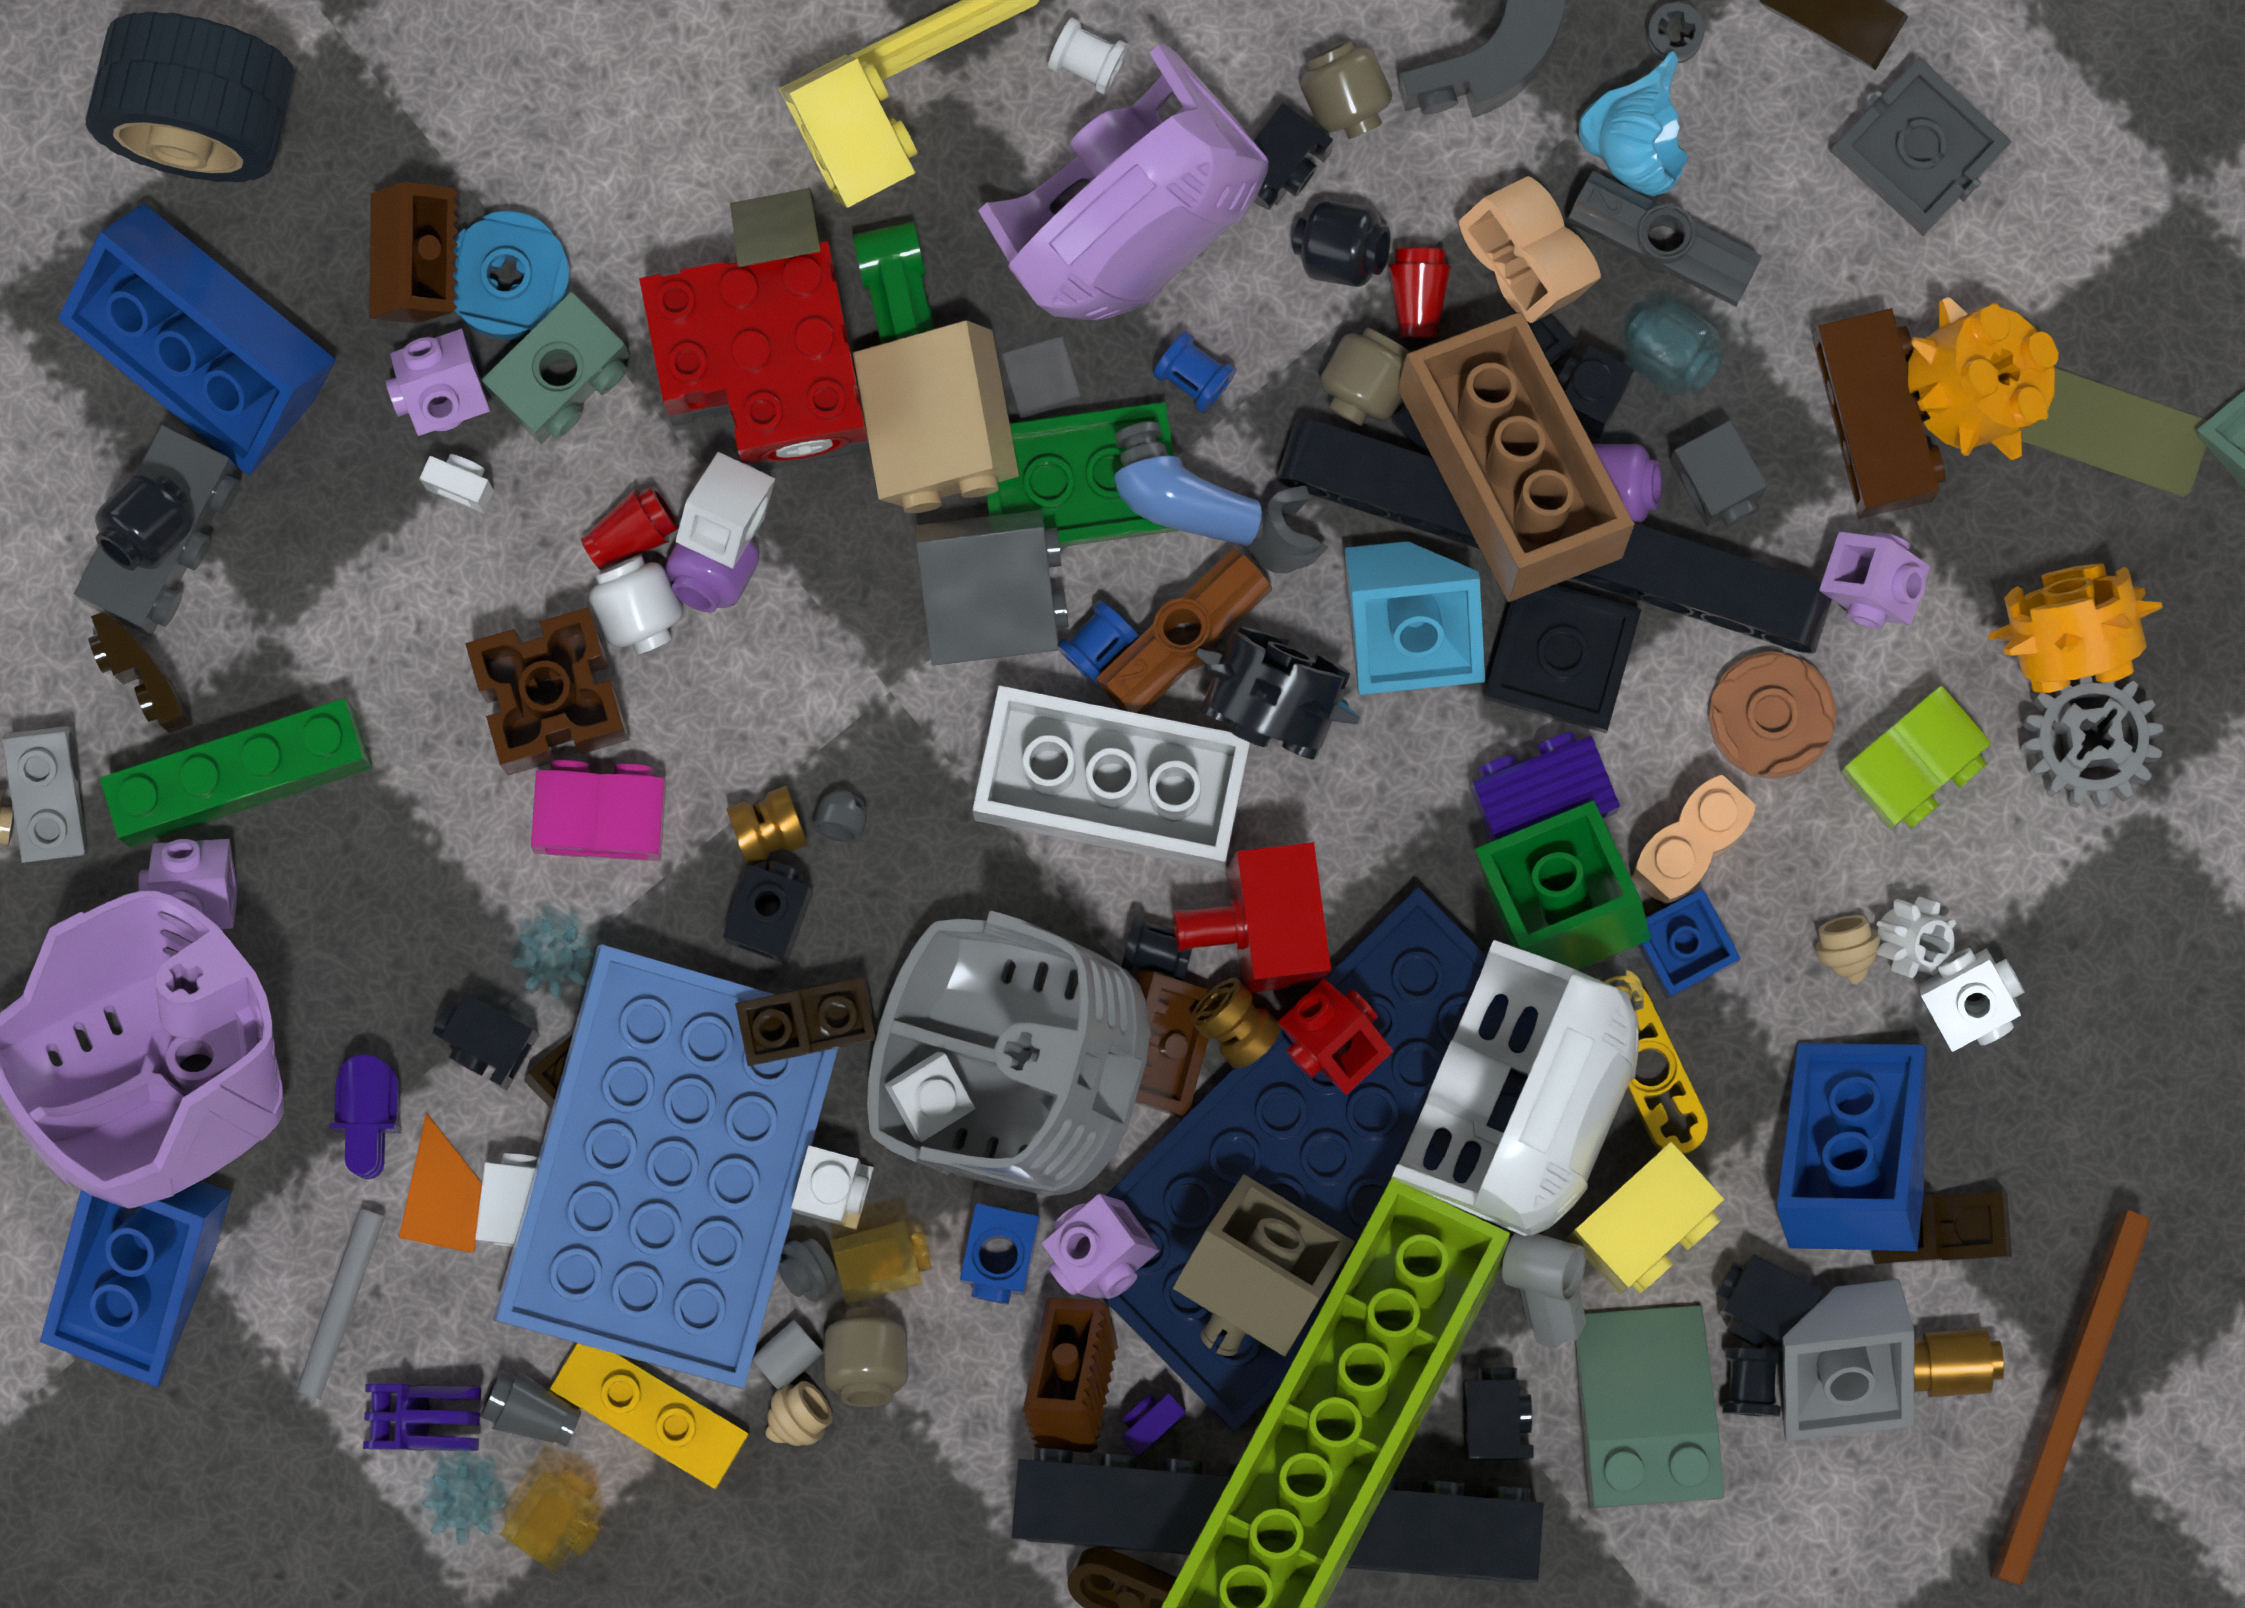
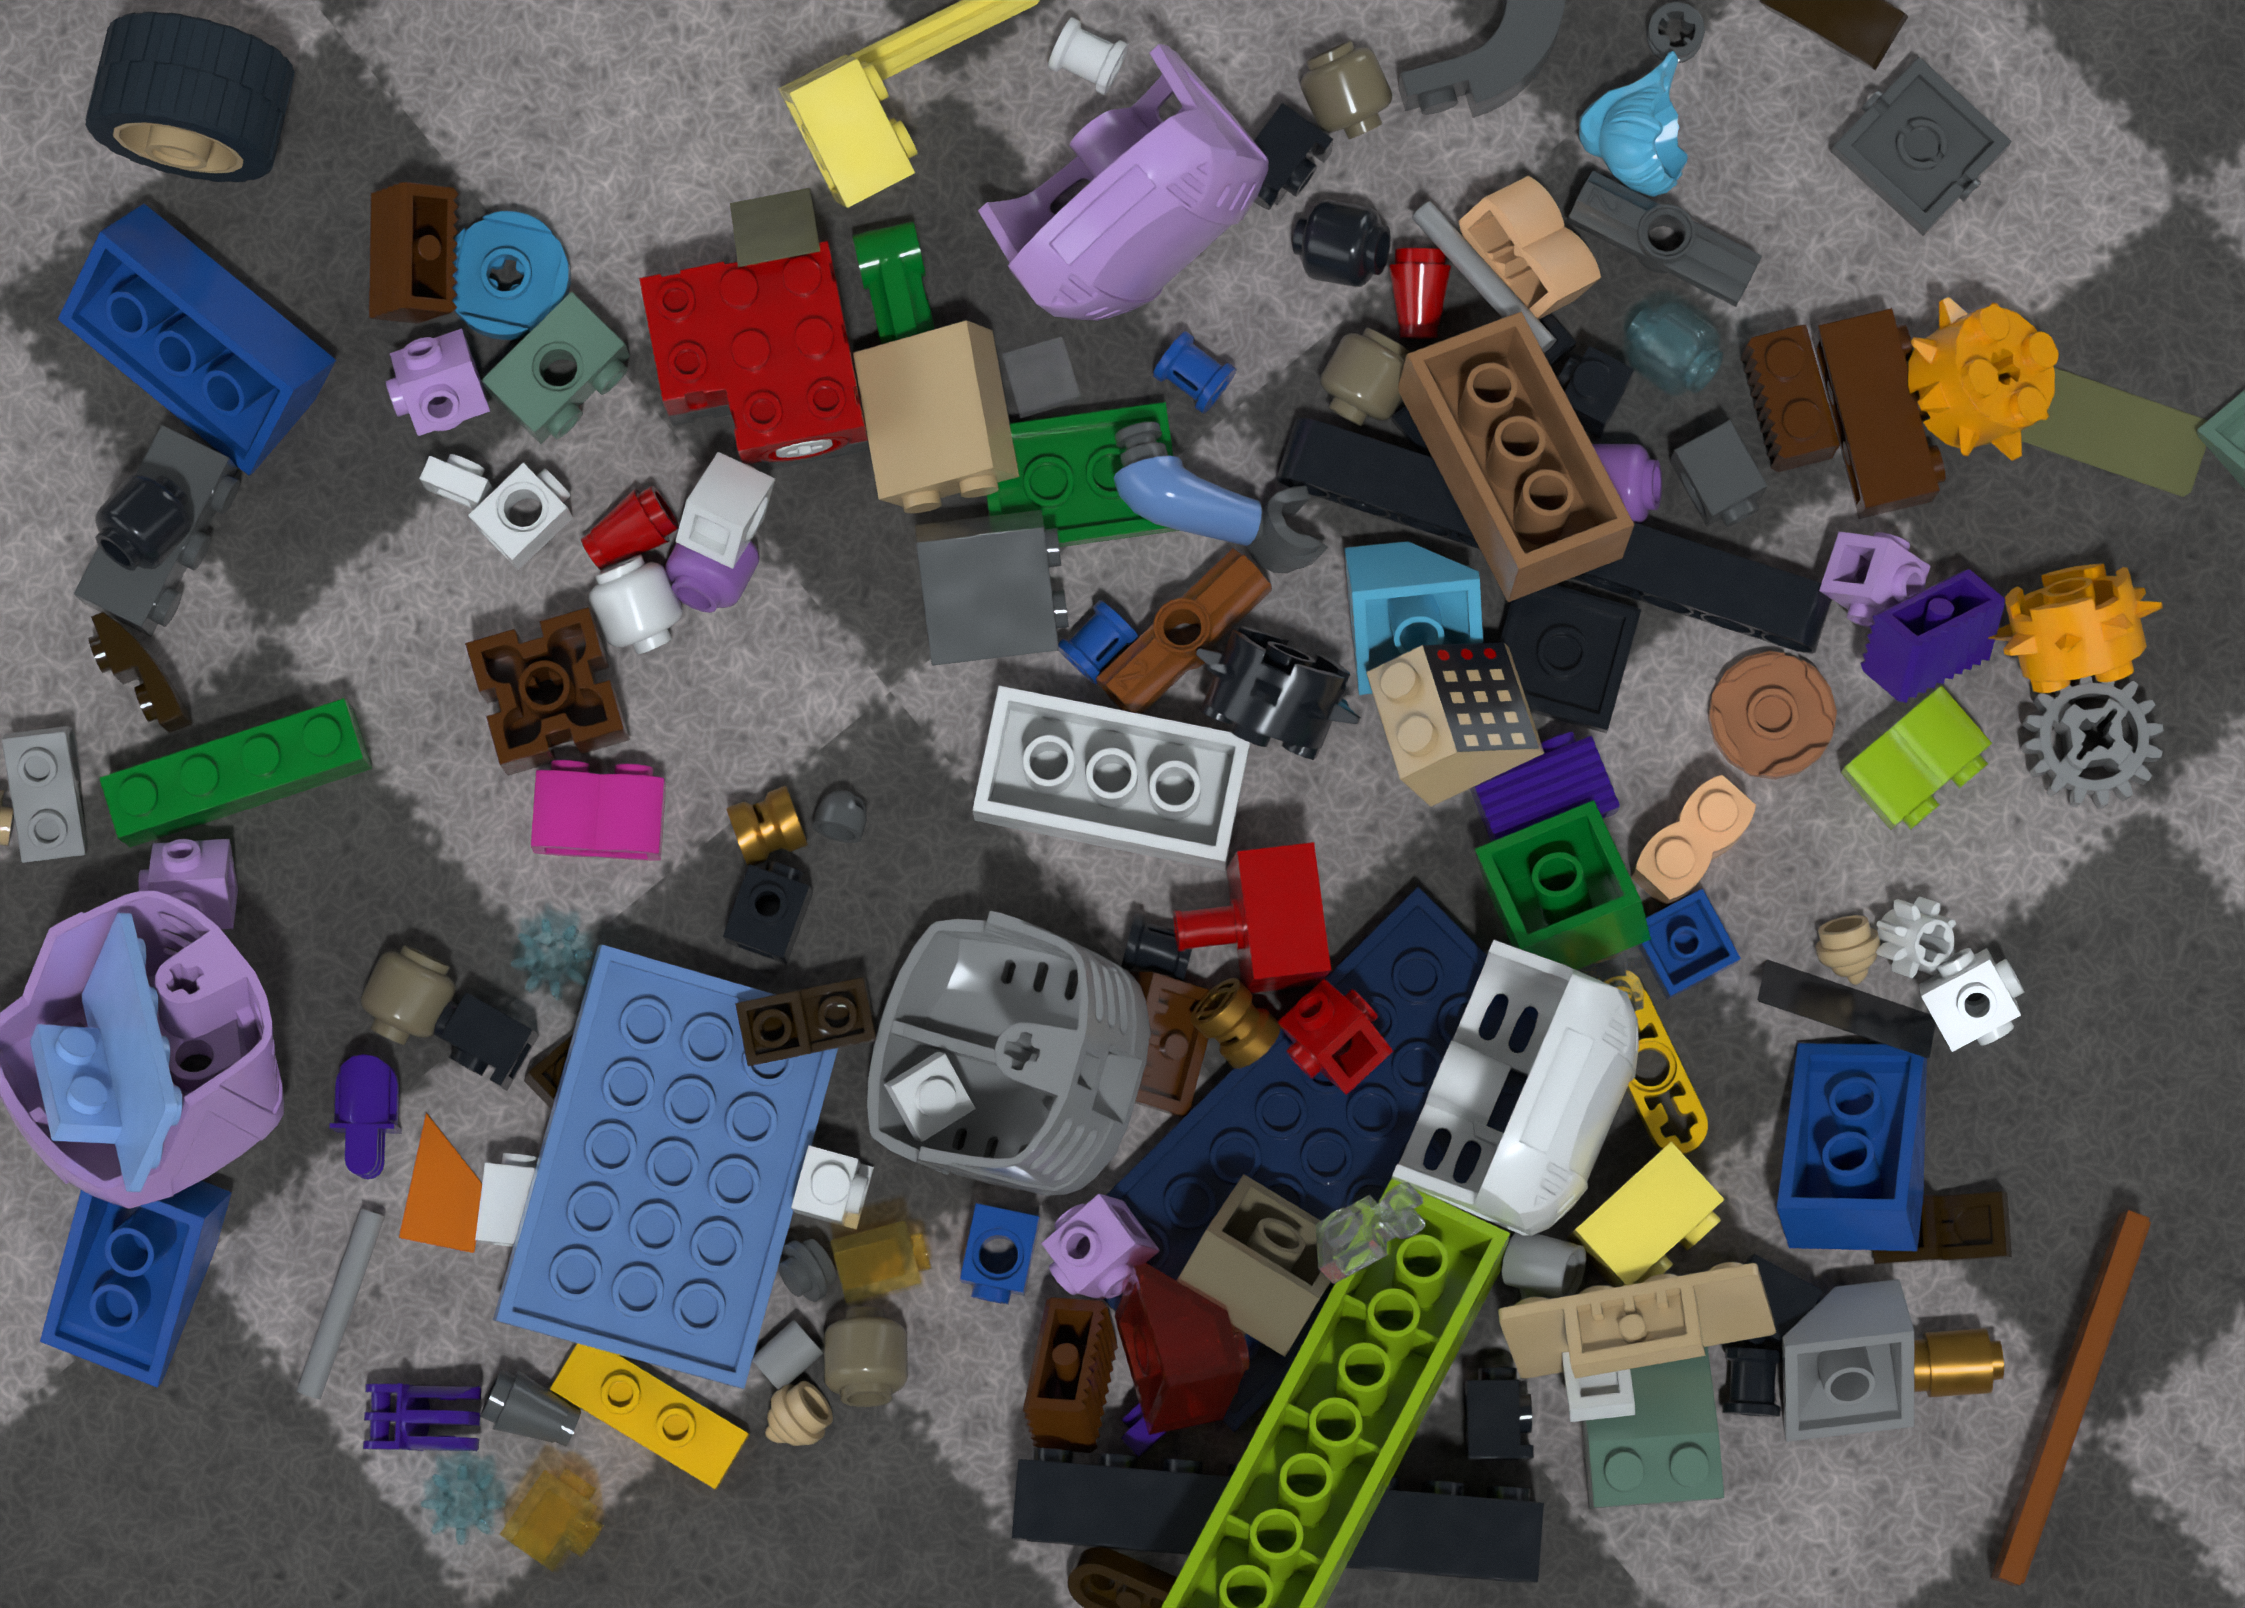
none -> light blue bracket [30,913,182,1192]
none -> dark tan head [360,945,456,1045]
none -> white brick [468,463,573,570]
none -> clear red slope [1114,1263,1249,1435]
none -> clear plate [1316,1182,1425,1284]
none -> tan slope [1366,642,1544,807]
none -> light grey bar [1412,201,1556,353]
none -> tan bracket [1498,1262,1776,1379]
none -> white plate [1562,1352,1635,1422]
none -> reddish brown brick [1741,325,1840,472]
none -> black sticker [1757,959,1936,1058]
none -> dark purple brick [1860,569,2005,703]

